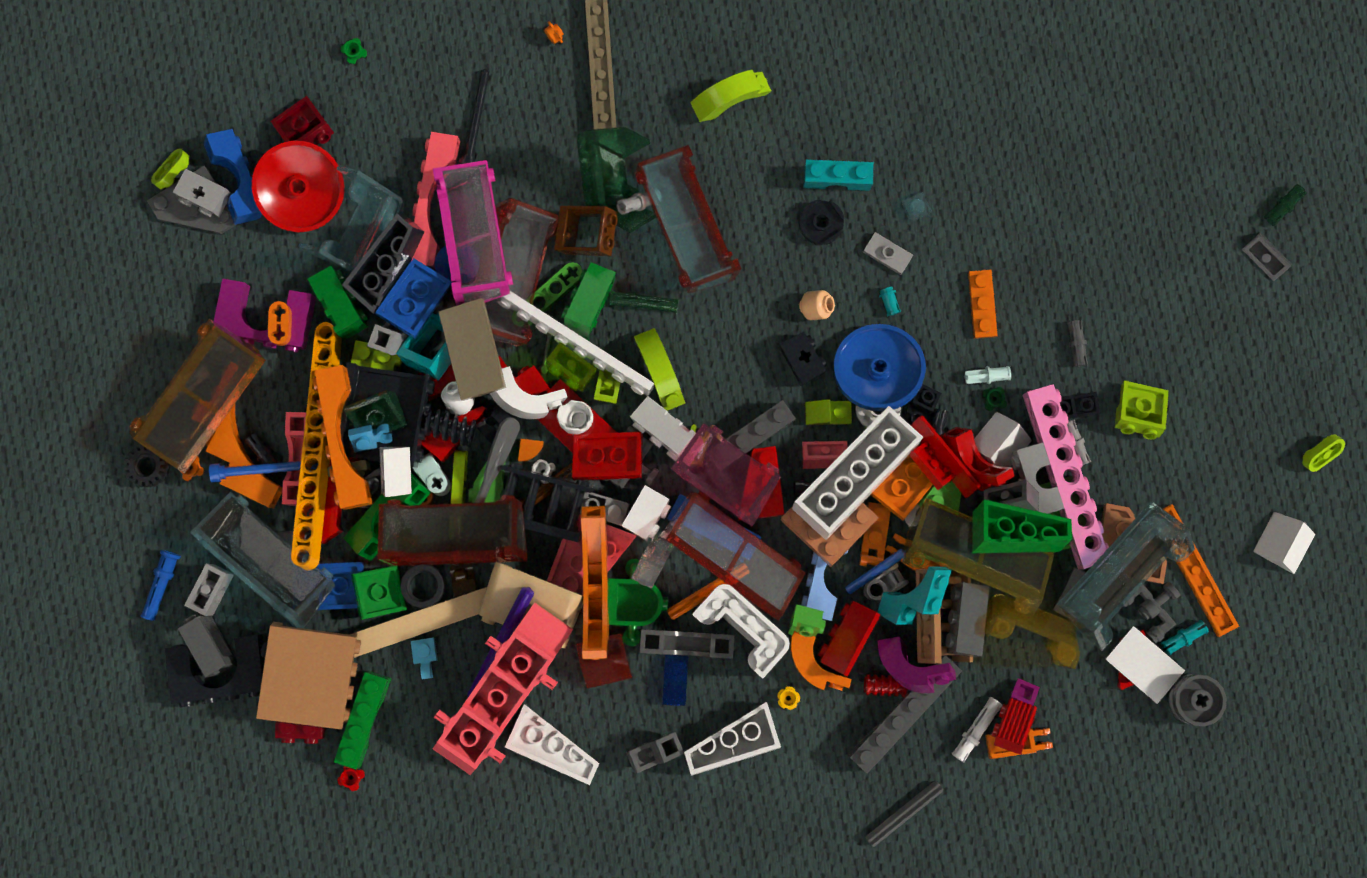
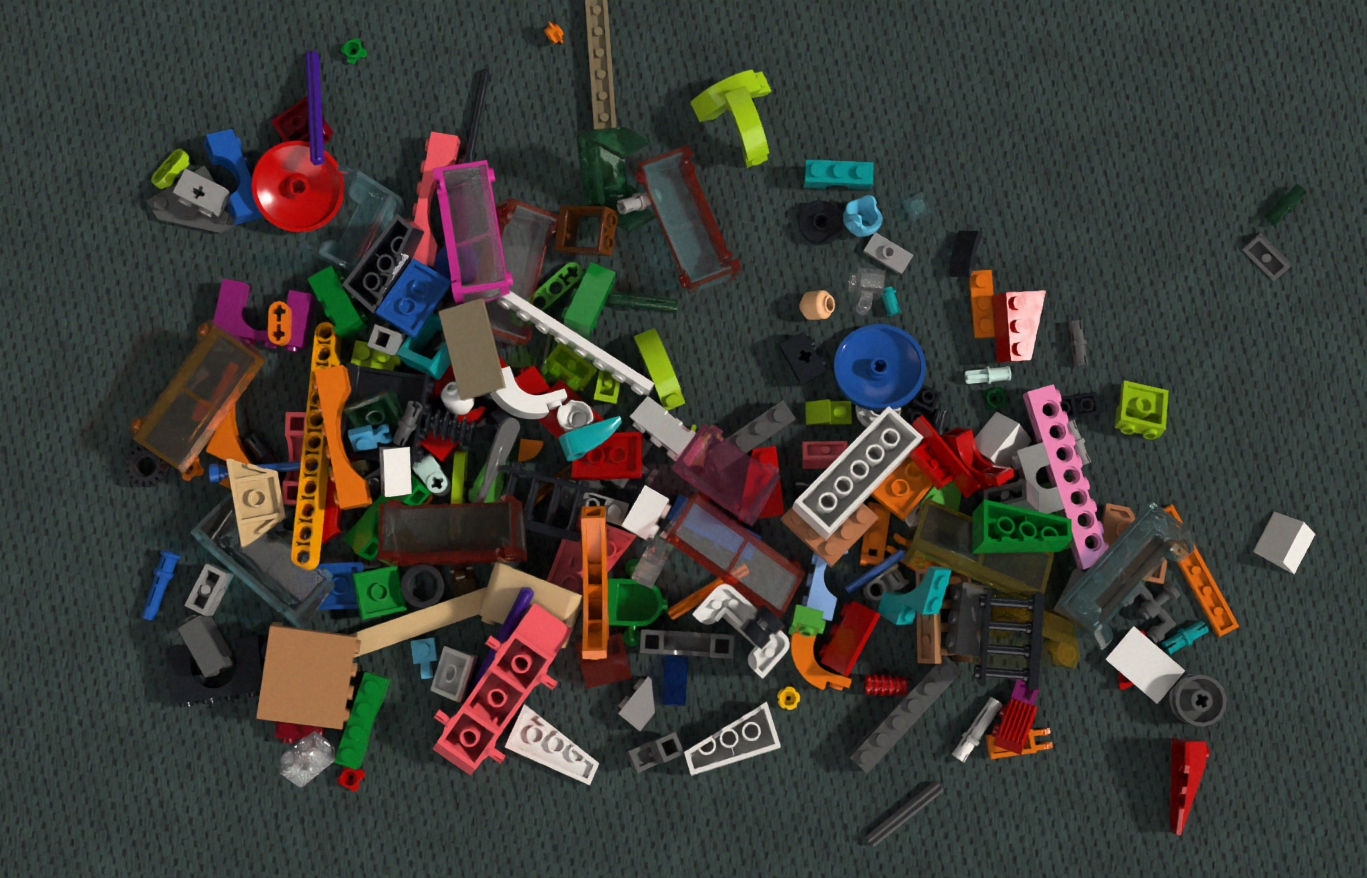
white plate [532,459,556,484] -> none
magenta arch [878,636,956,693] -> none
lime plate [1302,434,1345,472] -> none
none -> tan wing [226,458,286,548]
none -> clear brick [280,731,335,788]
none -> dark purple axle [305,50,324,166]
none -> dark grey pin [392,401,423,446]
none -> white slope [430,646,478,702]
none -> teal piece [558,416,622,461]
none -> light grey slope [618,676,655,731]
none -> lime arch [724,86,769,168]
none -> black wheel [740,604,785,650]
none -> medium azure cap [843,195,883,237]
none -> clear brick [848,267,885,316]
none -> black slope [949,230,982,278]
none -> black fence [974,588,1045,690]
none -> wedge [992,291,1046,363]
none -> red wedge [1170,738,1209,835]

